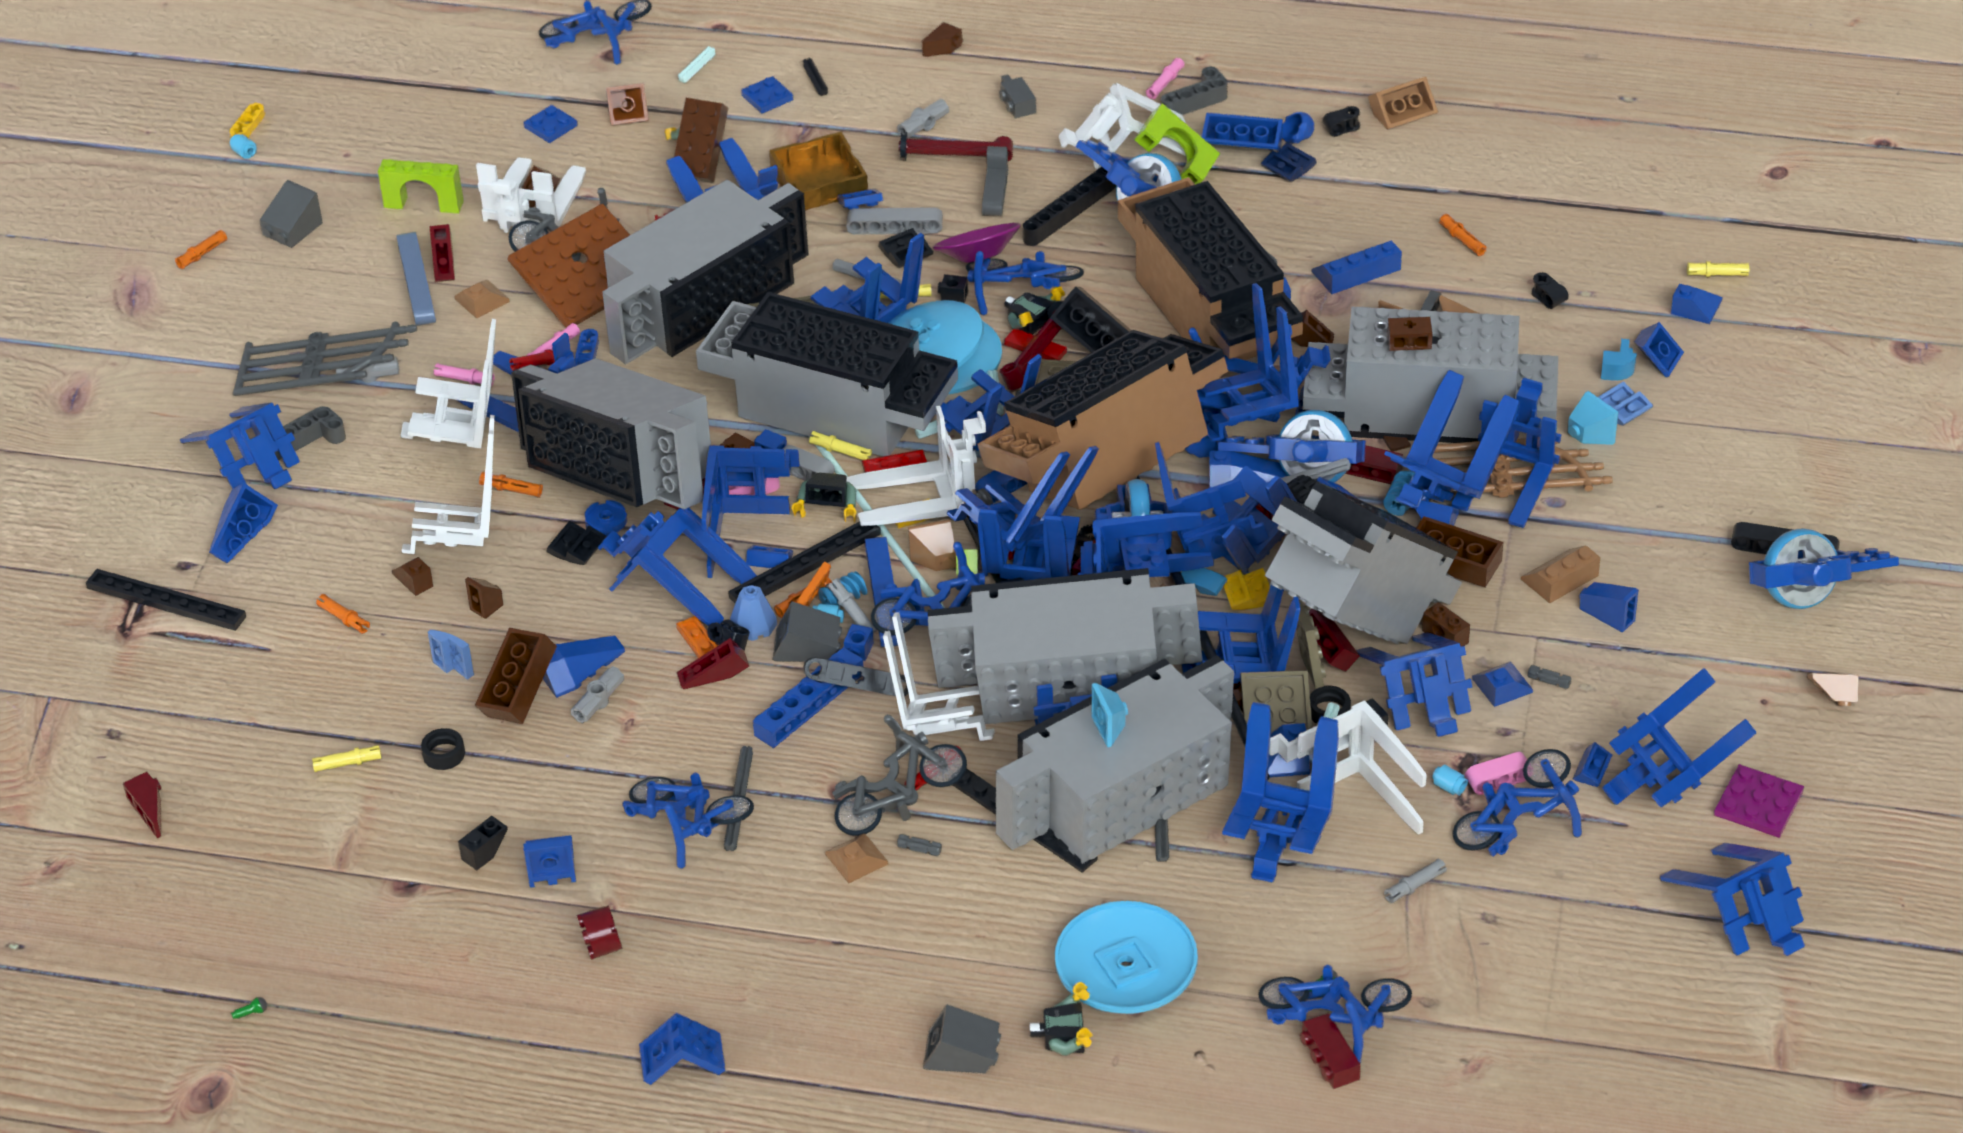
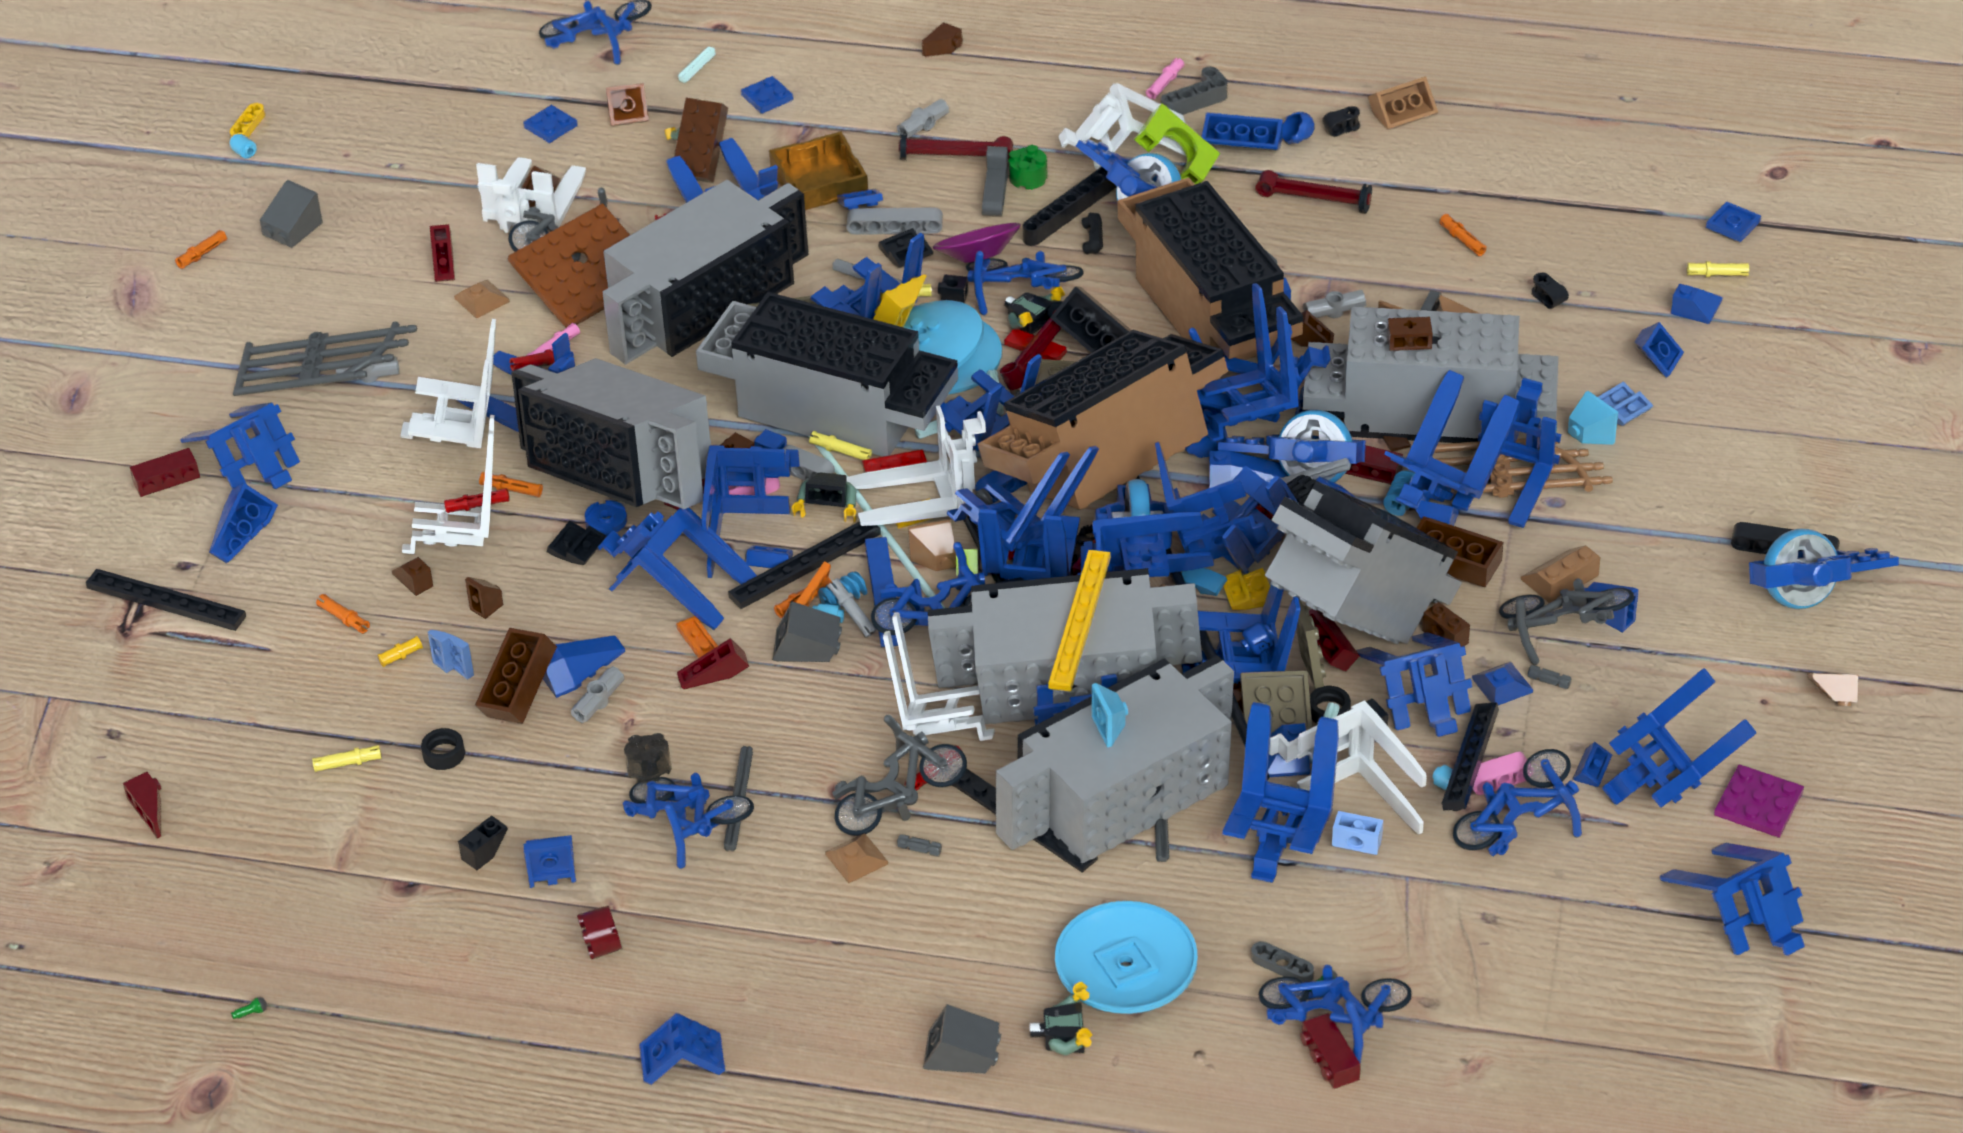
dark grey beam [274,406,346,460] -> none
lime arch [378,159,464,213] -> none
sand blue beam [396,232,436,326] -> none
bright pink pin [434,363,495,386] -> none
blue beam [574,329,599,366] -> none
black piece [707,619,750,651] -> none
medium blue cone [730,585,777,641] -> none
blue brick [753,647,864,748] -> none
black axle [803,58,828,96] -> none
piece [803,657,909,696] -> none
blue brick [844,624,874,661] -> none
dark grey hinge [999,74,1036,119] -> none
dark blue slope [1261,142,1317,182] -> none
blue slope [1312,240,1402,294] -> none
light grey pin [1384,859,1447,903] -> none
dark azure brick [1601,339,1637,381] -> none
none -> dark red brick [130,448,200,497]
none -> yellow pin [377,636,423,667]
none -> red pin [444,488,510,513]
none -> clear smoke brick [624,733,672,783]
none -> yellow slope [873,274,926,327]
none -> green brick [1009,145,1048,190]
none -> yellow tile [1048,550,1111,691]
none -> black piece [1082,212,1103,254]
none -> blue head [1240,622,1275,655]
none -> dark grey beam [1251,942,1314,982]
none -> dark red piece [1255,170,1372,213]
none -> light grey piece [1303,290,1366,318]
none -> light blue brick [1332,811,1383,855]
none -> black plate [1442,702,1499,811]
none -> dark grey piece [1499,578,1634,665]
none -> blue plate [1706,201,1761,242]

